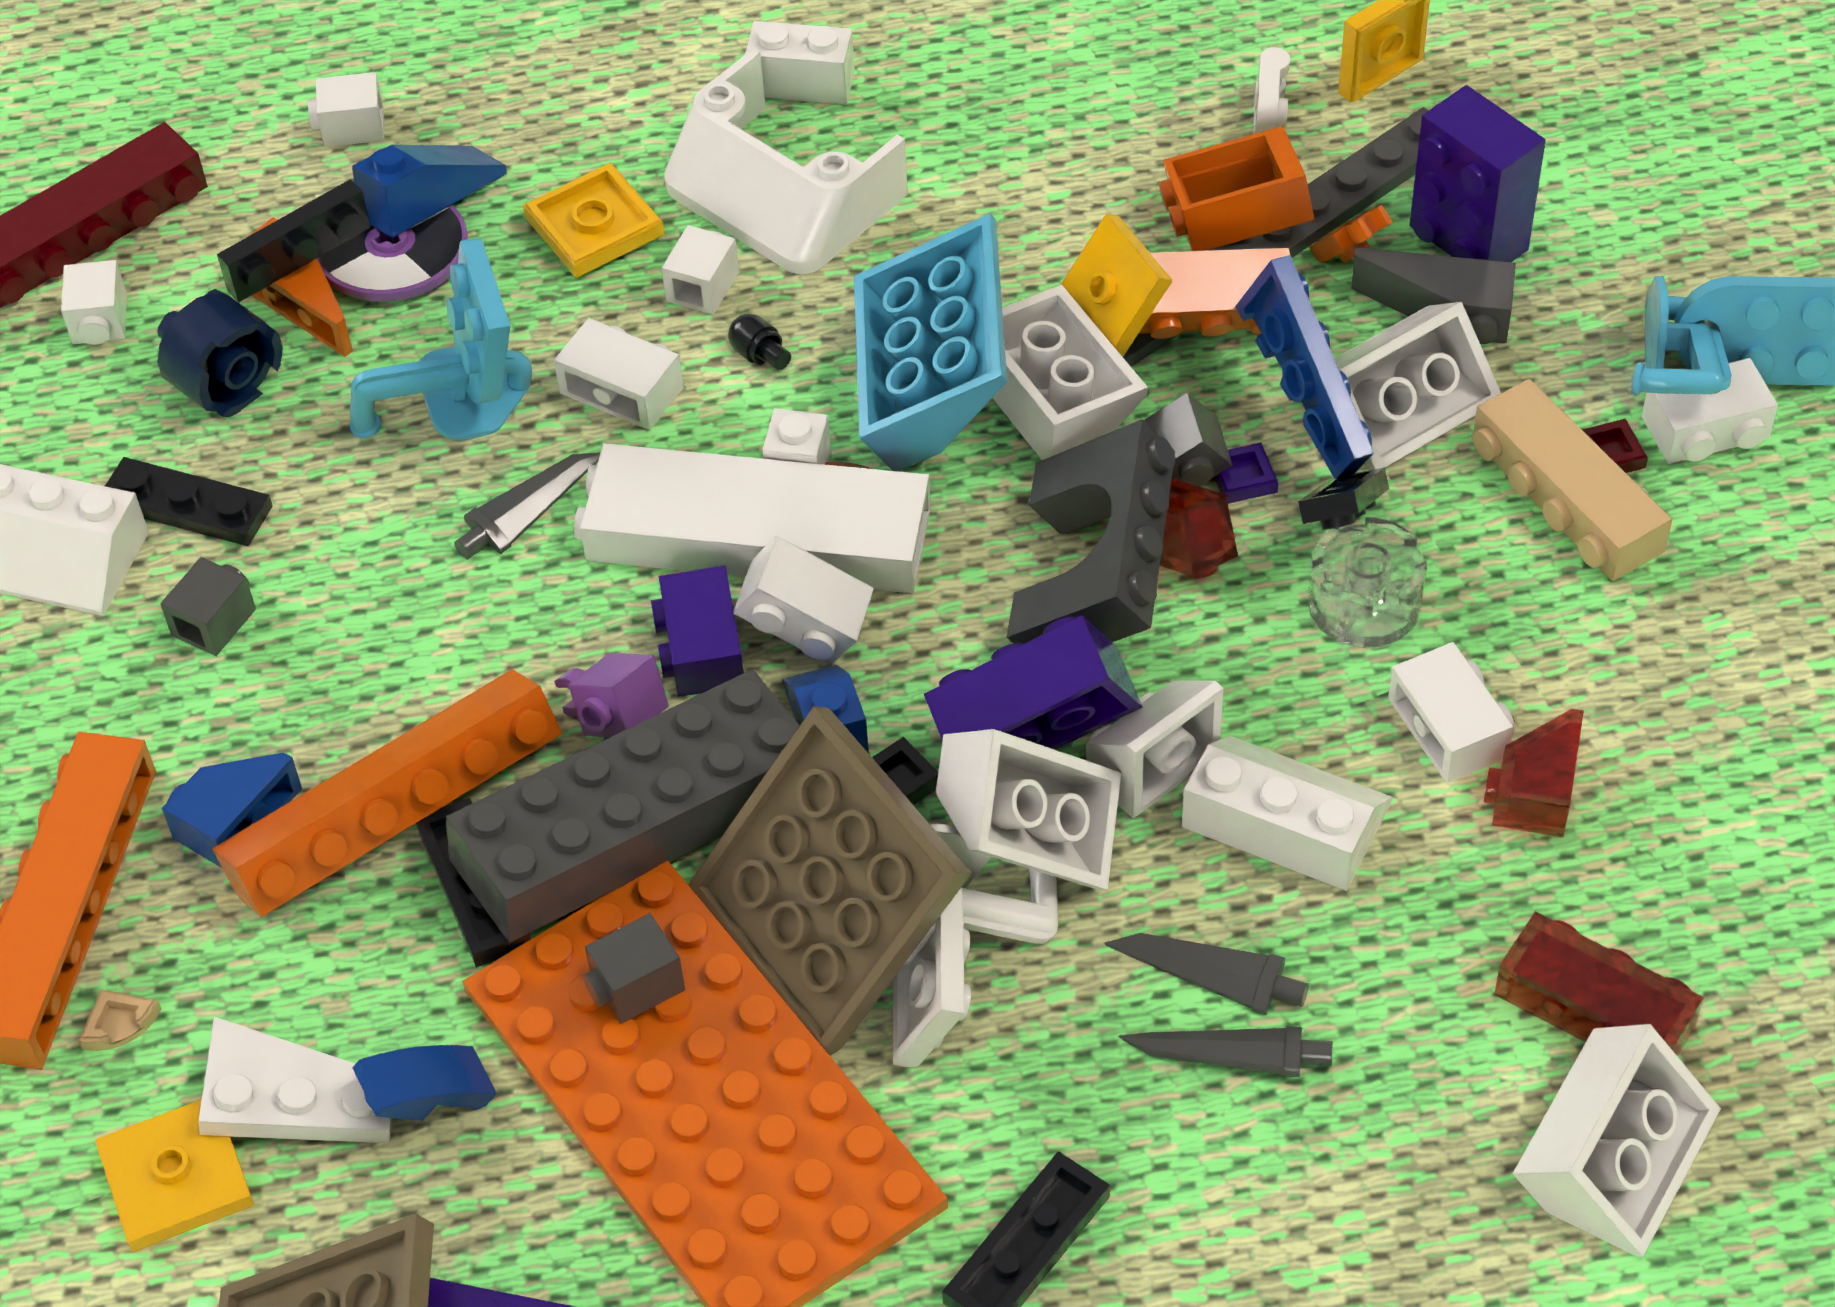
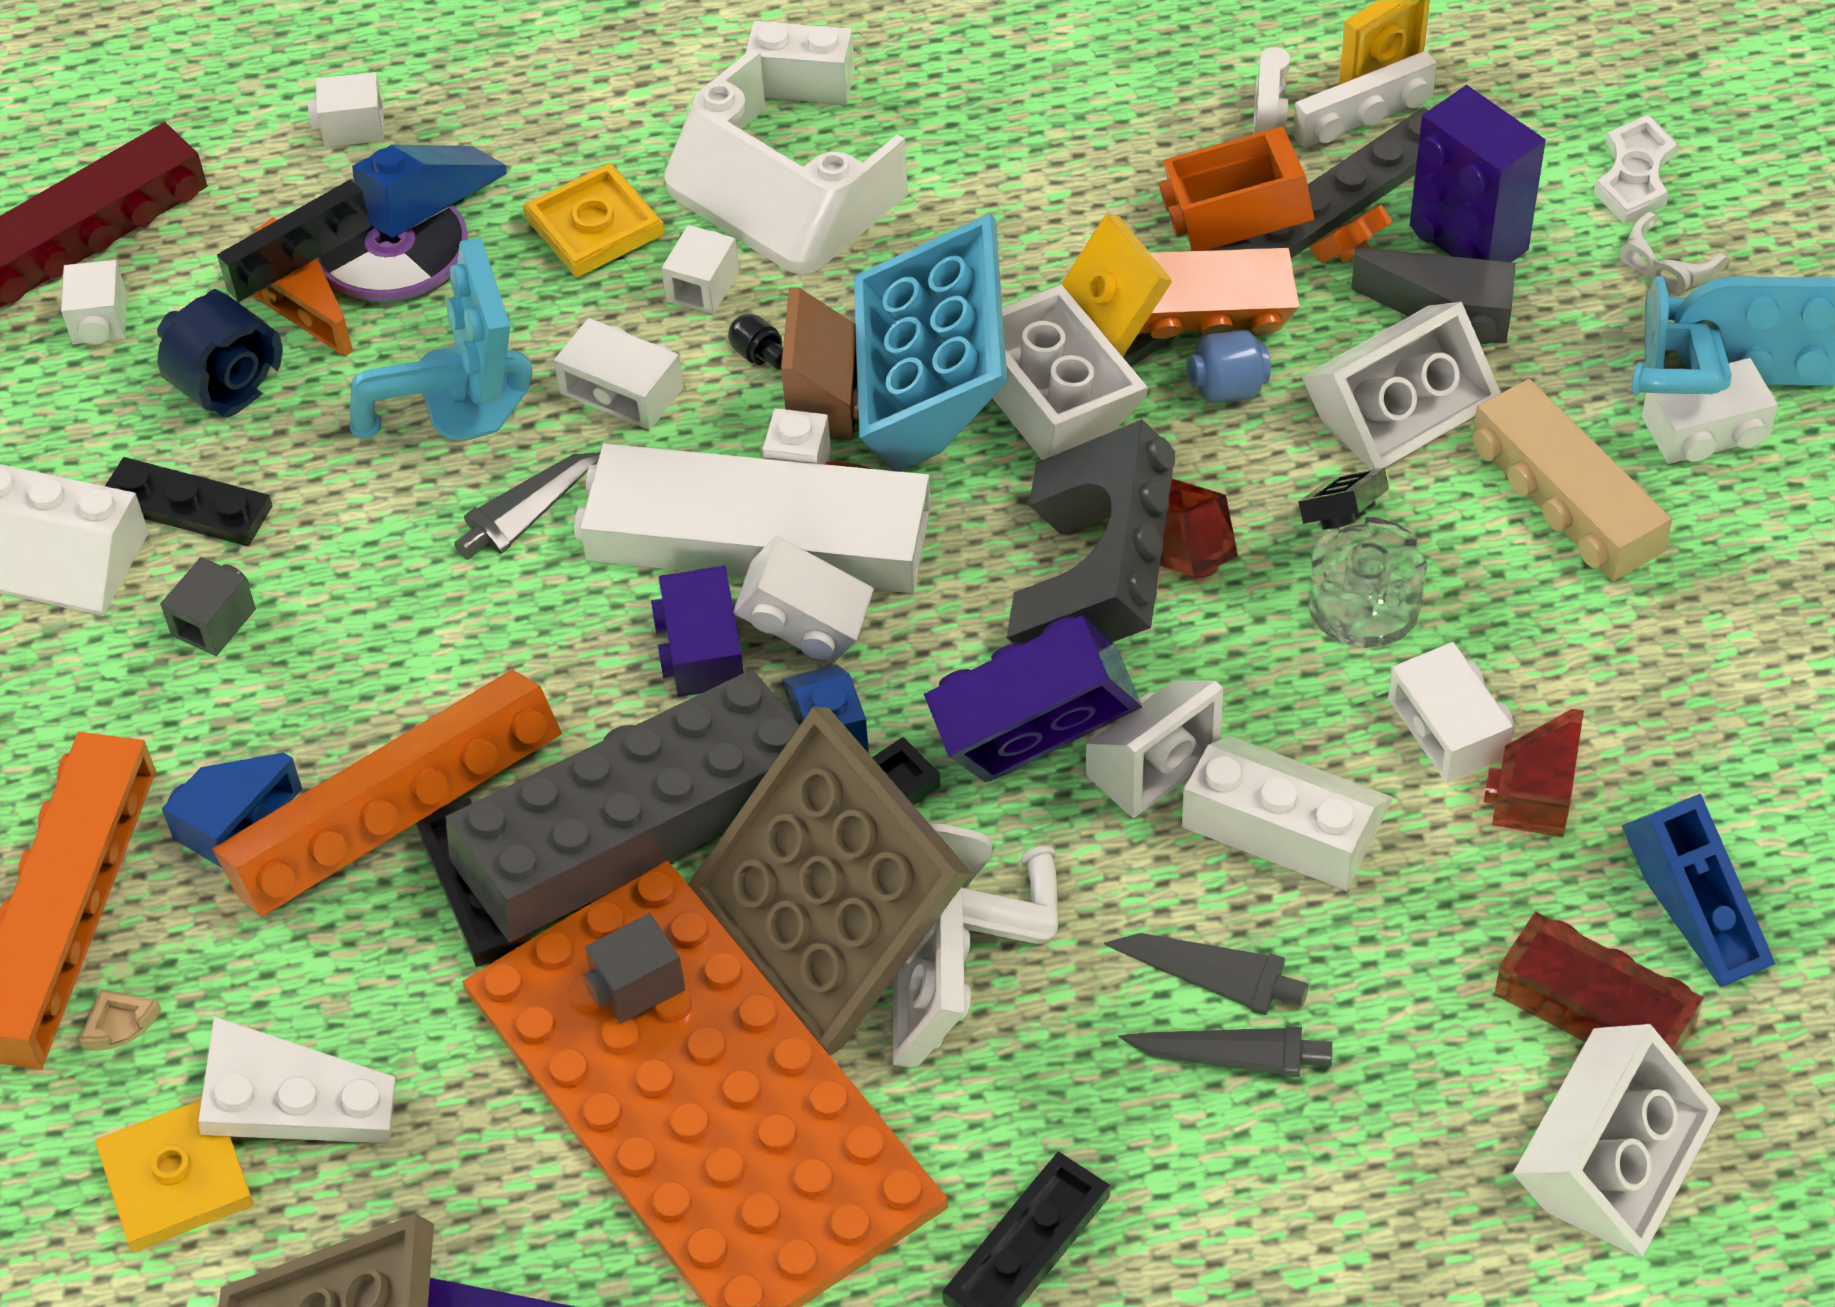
blue slope [352,1045,497,1121] -> none
medium lavender brick [554,653,669,738] -> none
white slope [935,729,1122,890] -> none
dark grey brick [1144,392,1233,491] -> none
dark purple tile [1214,442,1278,504] -> none
blue wing [1235,255,1374,479] -> none
dark red tile [1582,418,1648,473] -> none
none -> medium nougat slope [781,288,859,439]
none -> medium blue head [1186,330,1271,403]
none -> white plate [1293,51,1437,149]
none -> white tile [1593,114,1679,225]
none -> white cap [1620,211,1729,295]
none -> blue slope [1621,794,1776,987]

